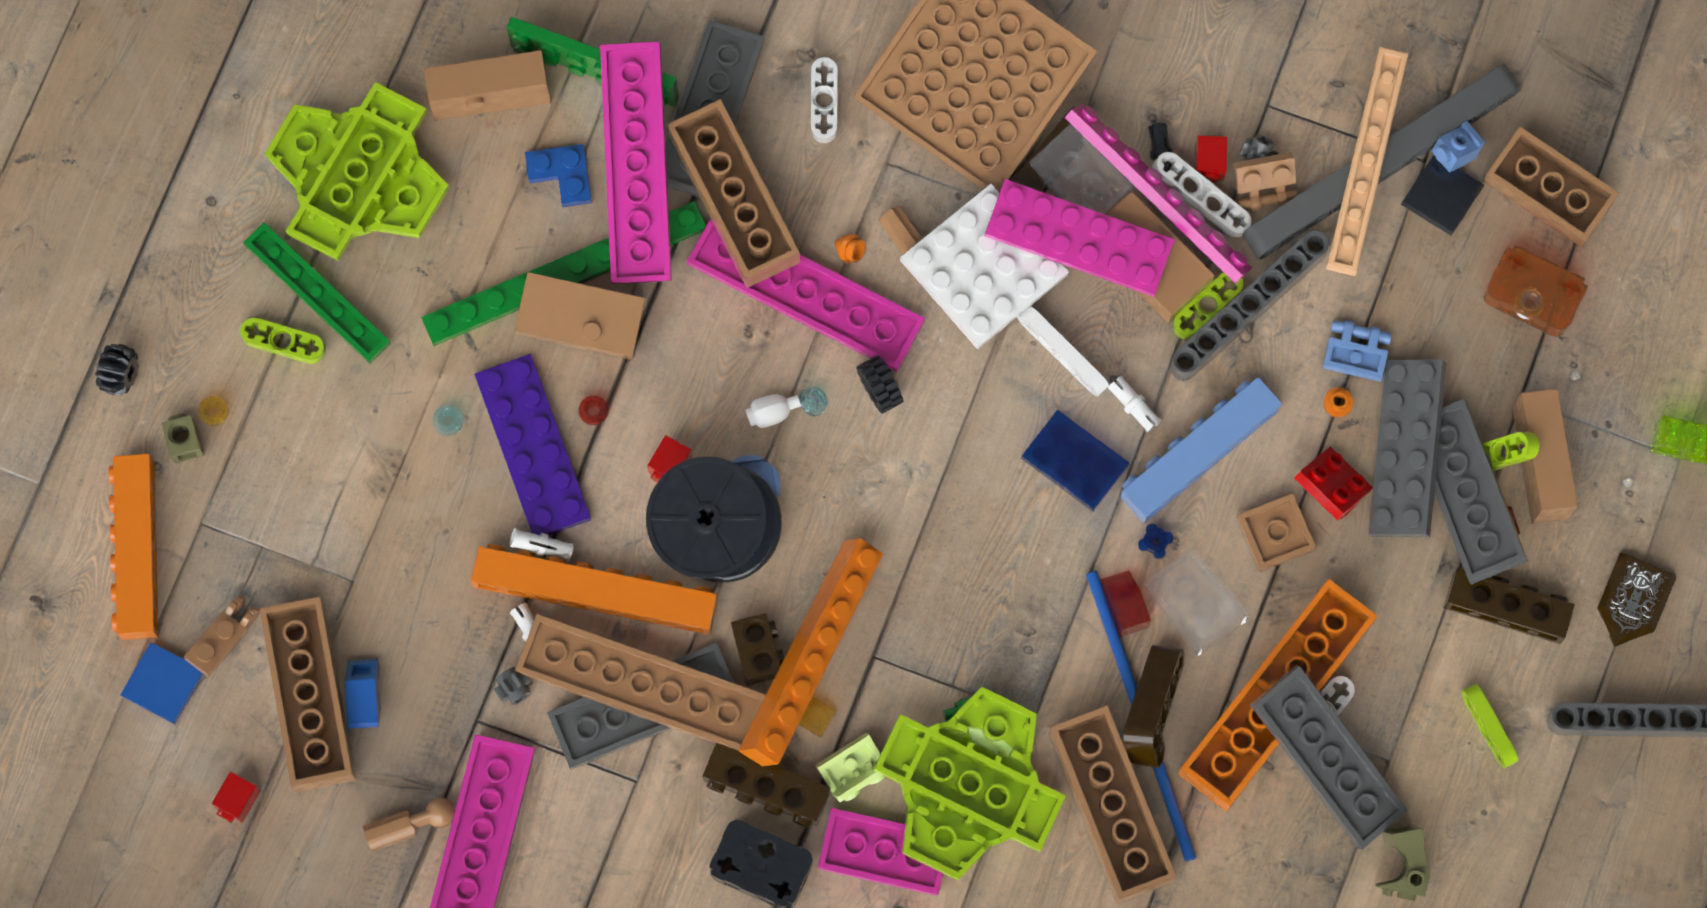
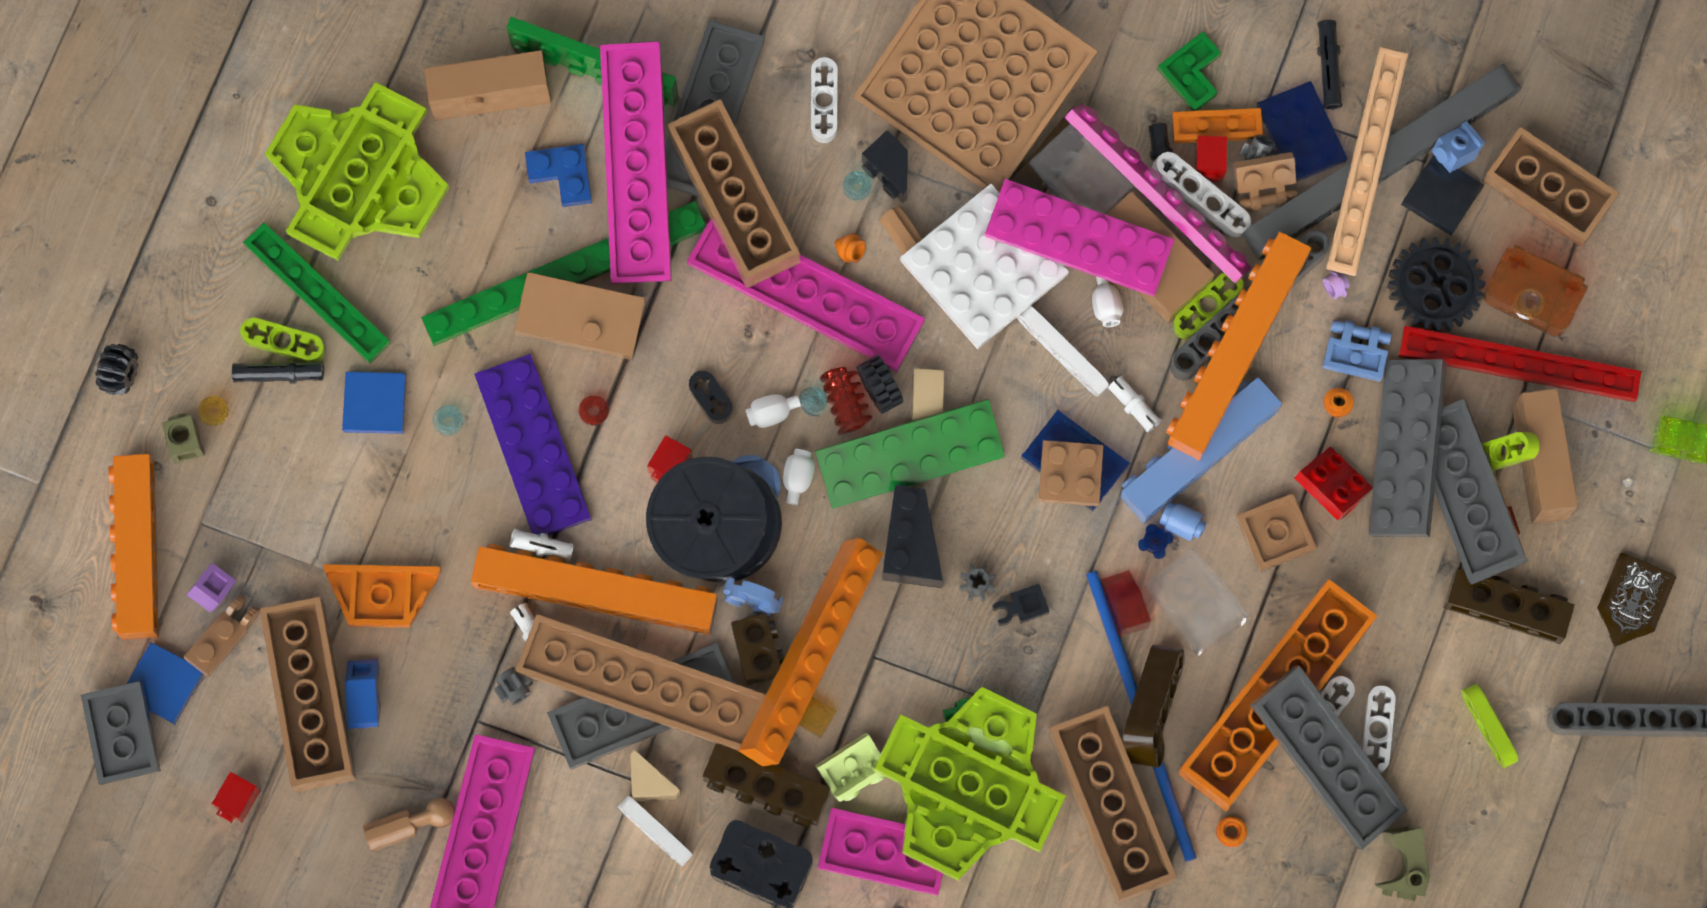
none -> dark grey plate [81,681,161,785]
none -> medium lavender brick [186,563,236,613]
none -> black pin [232,360,324,384]
none -> orange wing [323,564,441,628]
none -> blue tile [342,372,406,434]
none -> white beam [617,795,693,867]
none -> tan slope [630,750,681,802]
none -> black beam [689,371,732,424]
none -> medium blue plate [723,578,784,617]
none -> white plant [783,449,815,505]
none -> green plate [815,399,1005,509]
none -> clear red piece [819,367,873,435]
none -> clear light blue plate [842,171,872,201]
none -> black slope [862,130,908,203]
none -> black wedge [882,485,943,589]
none -> tan slope [911,369,944,421]
none -> dark grey gear [959,564,996,602]
none -> black plate [992,584,1050,626]
none -> medium nougat plate [1038,440,1103,507]
none -> white plant [1092,277,1124,327]
none -> green plate [1157,31,1222,111]
none -> medium blue brick [1160,502,1207,542]
none -> orange brick [1166,231,1311,461]
none -> orange plate [1172,108,1263,144]
none -> orange plate [1216,816,1247,847]
none -> clear blue plate [1256,81,1348,182]
none -> black pin [1317,20,1343,110]
none -> lavender plate [1323,271,1350,299]
none -> white beam [1361,686,1396,774]
none -> black gear [1387,237,1486,332]
none -> red plate [1398,326,1642,402]

